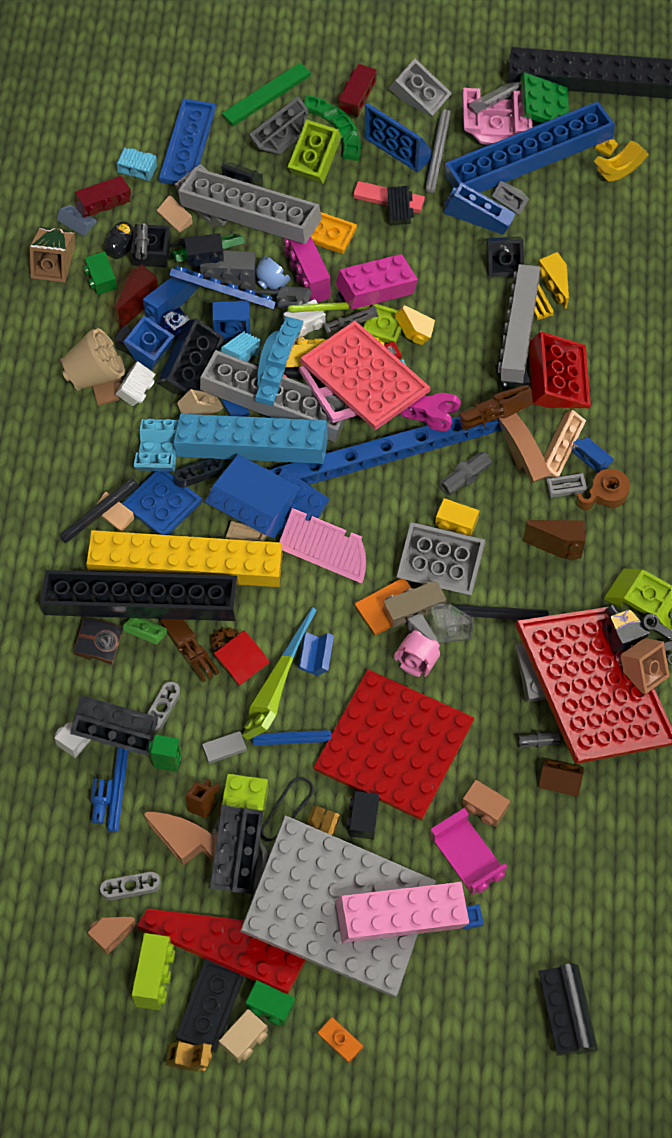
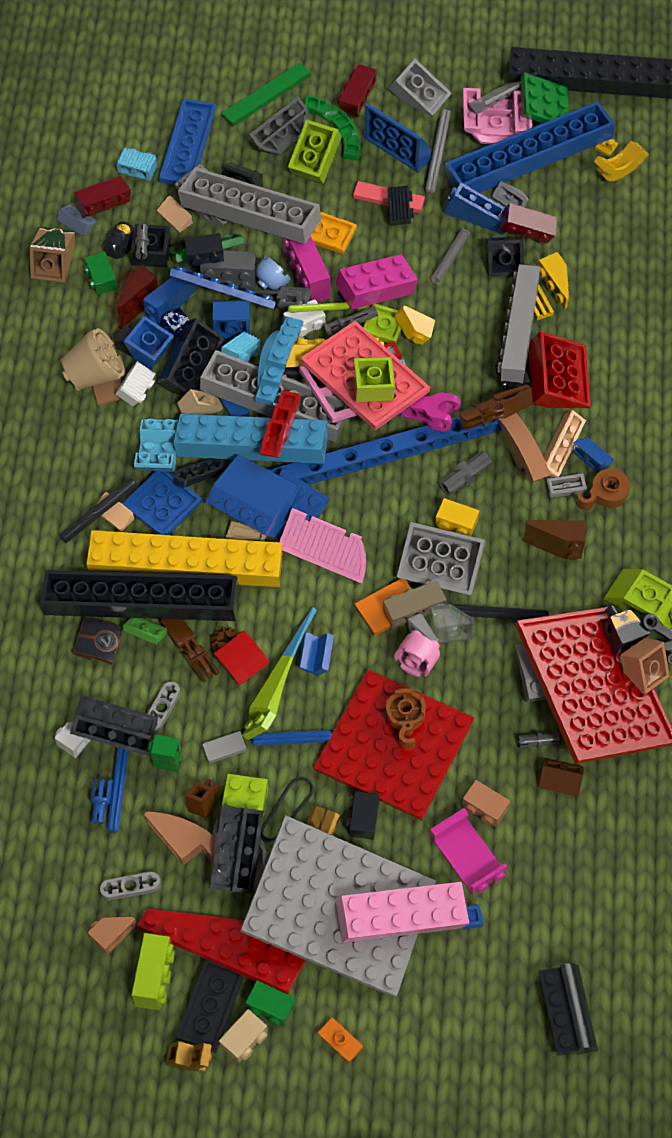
none -> red slope [259,390,301,458]
none -> lime brick [353,357,395,402]
none -> dark orange piece [386,688,426,749]
none -> light grey piece [431,228,470,284]
none -> brick [500,203,557,243]

